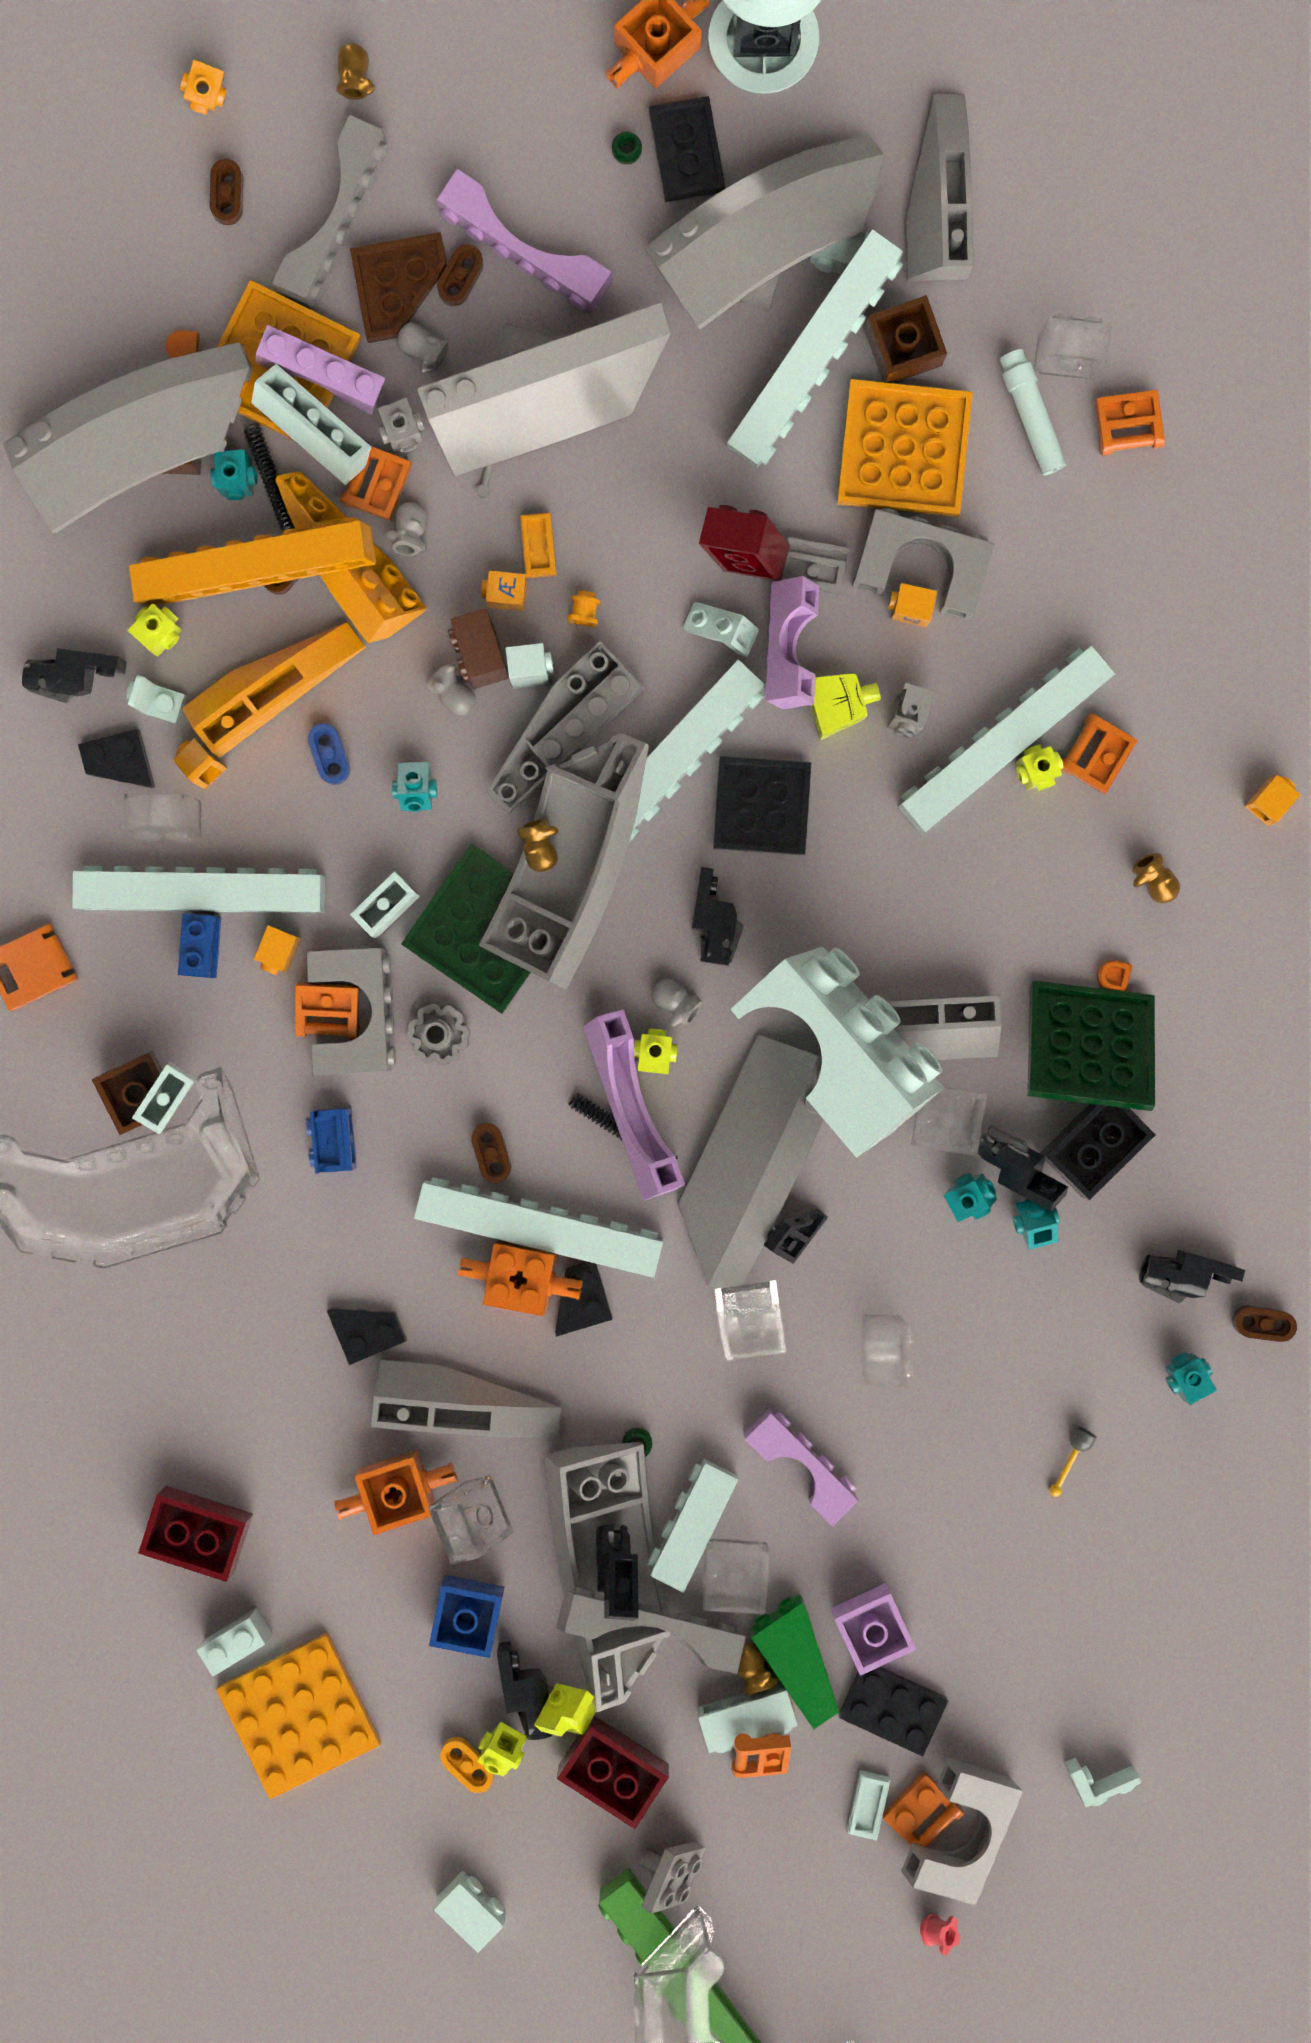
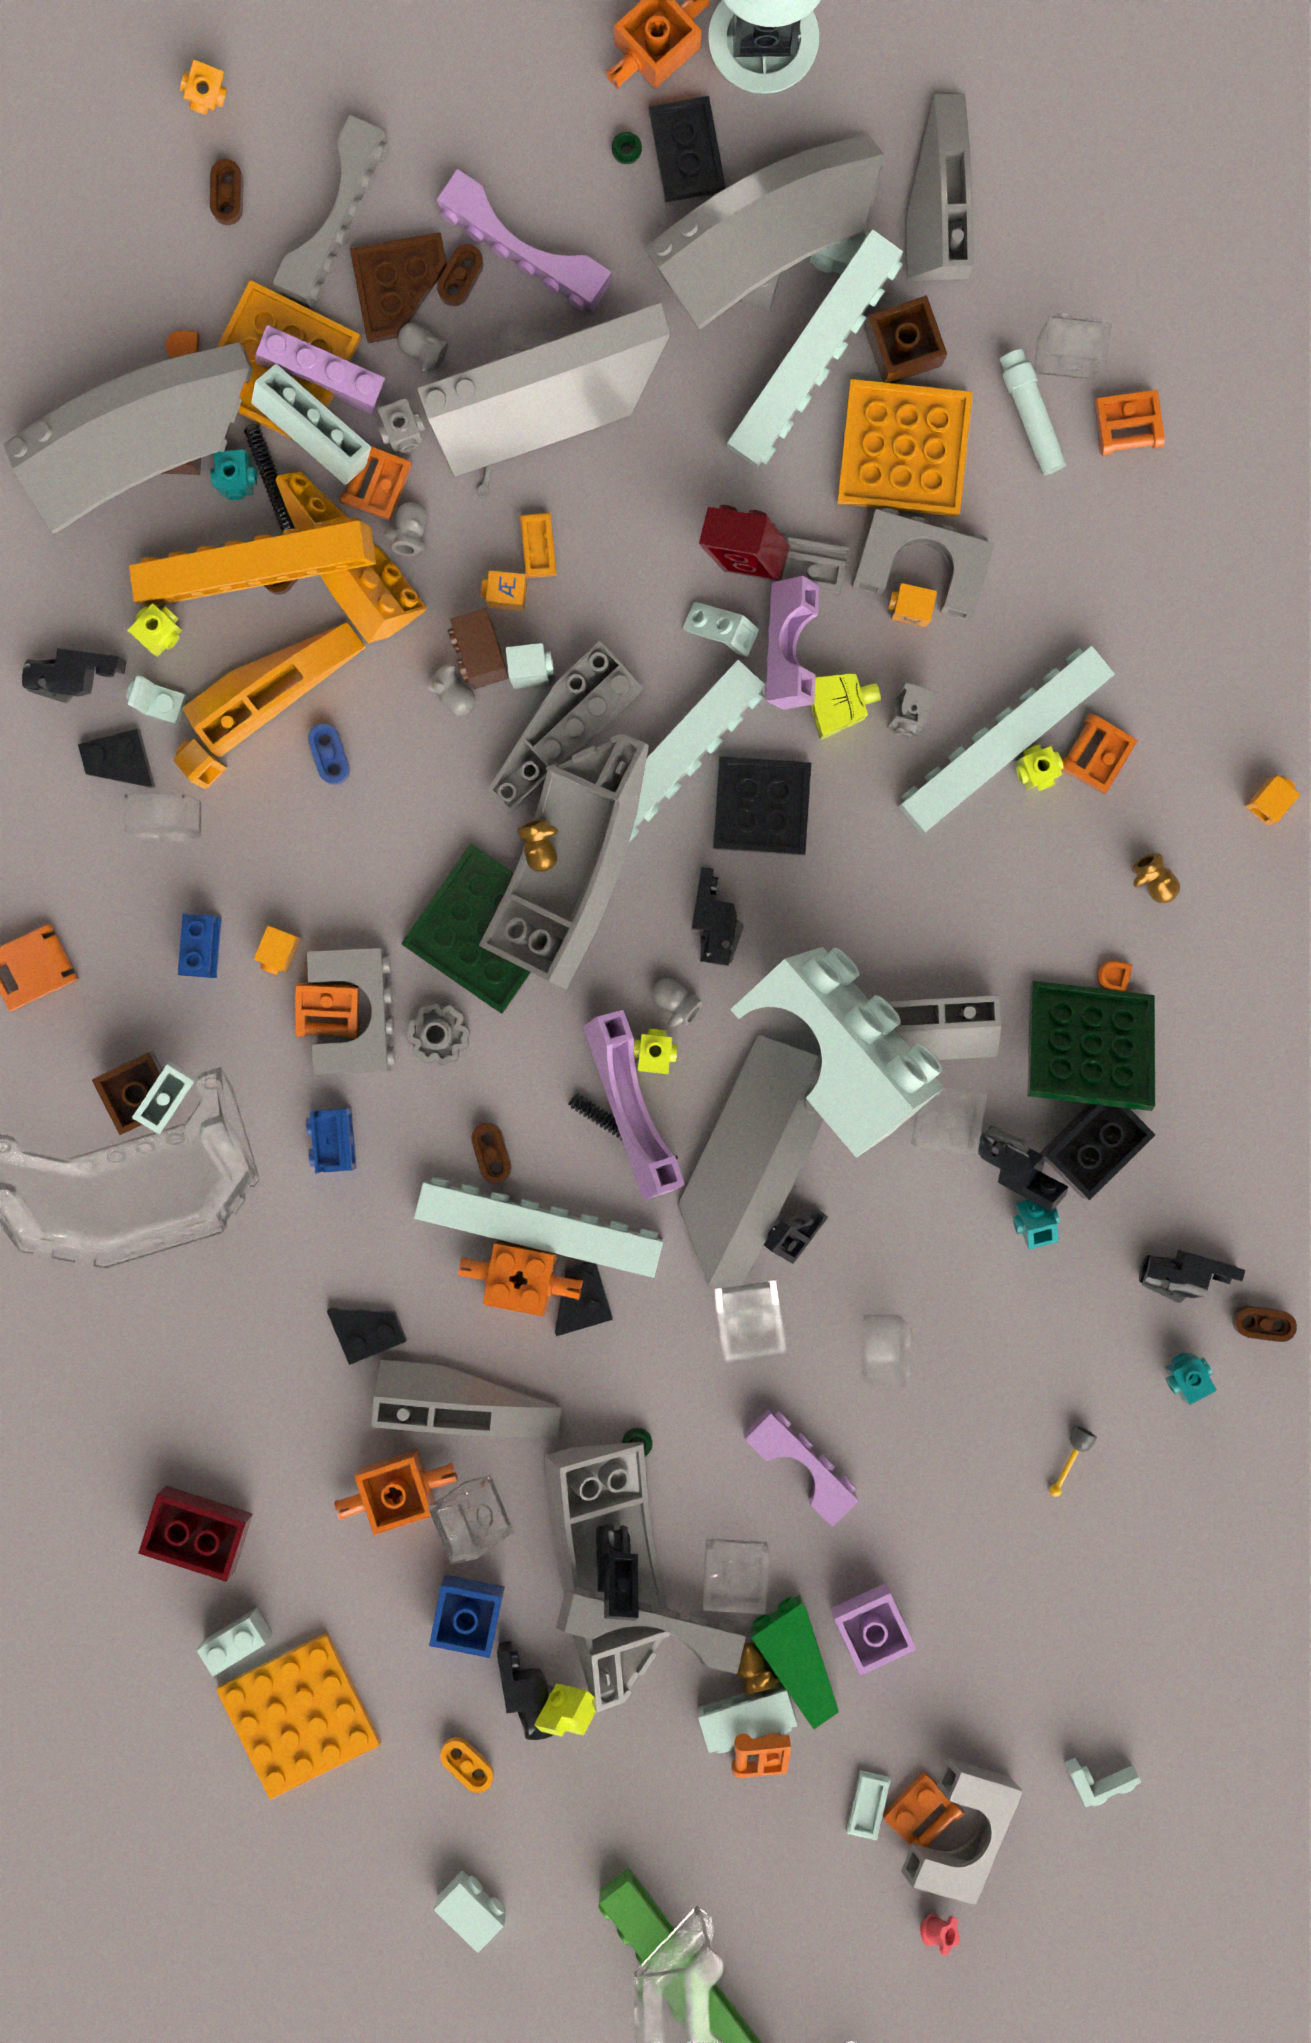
light aqua brick [72,866,326,913] -> none
pearl gold animal [336,43,375,100] -> none
light aqua brick [350,871,420,938] -> none
teal brick [392,762,437,812] -> none
neon yellow brick [477,1721,527,1777] -> none
dark red brick [557,1716,669,1829] -> none
light orange brick [567,591,601,628] -> none
light grey plate [639,1841,706,1914] -> none
light aqua brick [647,1458,738,1593] -> none
black plate [838,1666,949,1757] -> none
teal brick [943,1172,997,1222] -> none

